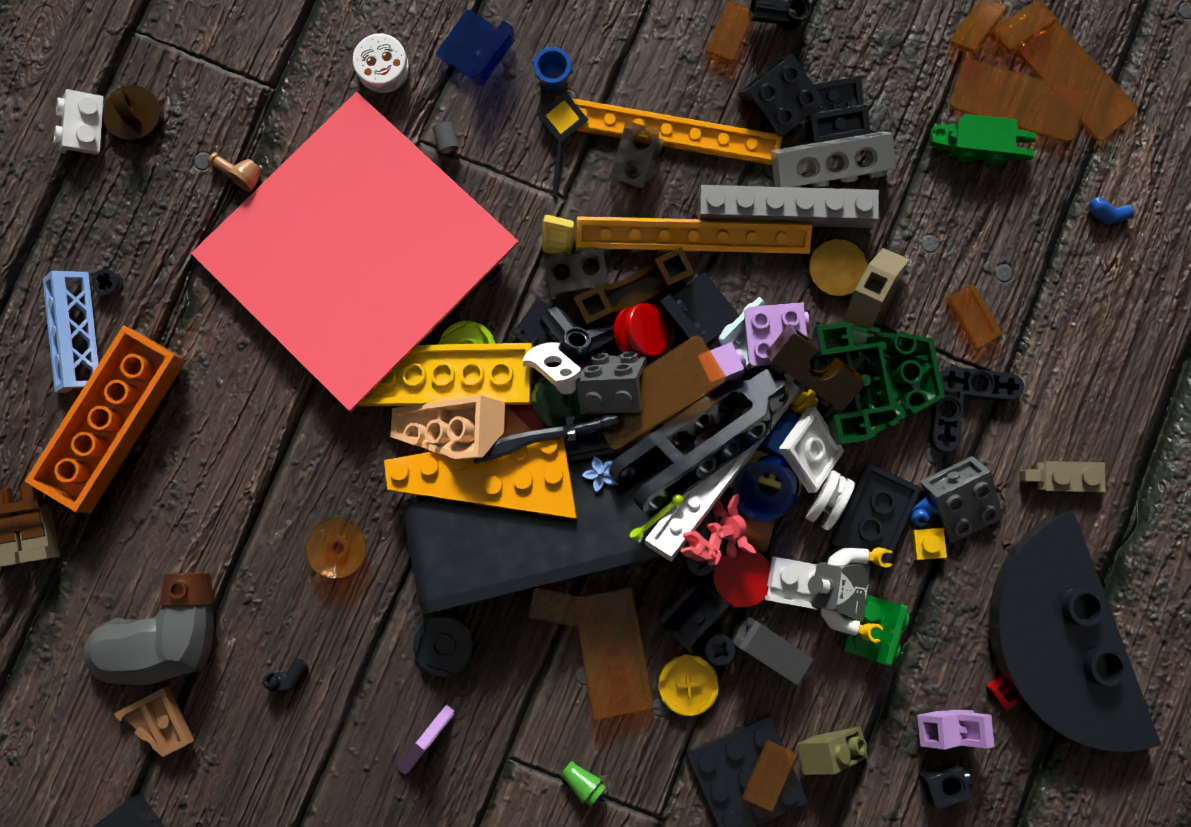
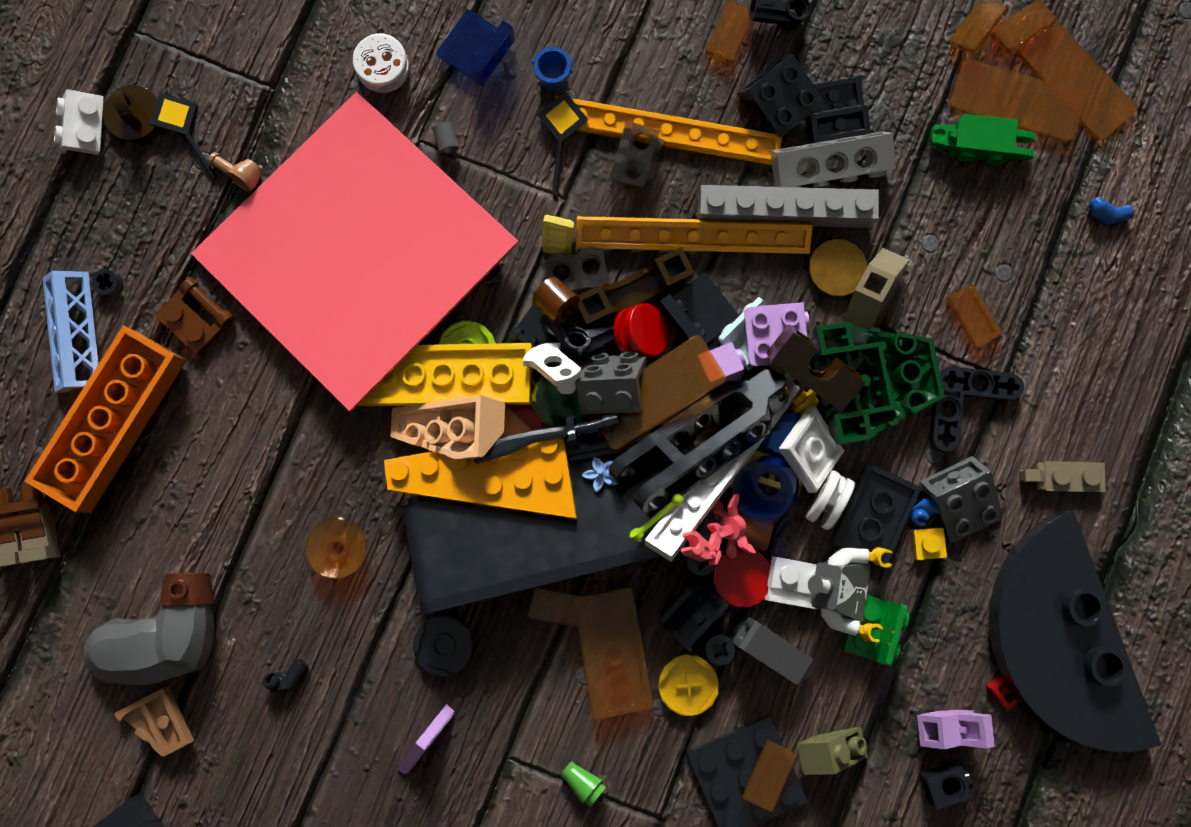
none -> piece [150,92,217,180]
none -> reddish brown plate [155,277,234,356]
none -> reddish brown piece [532,276,580,325]

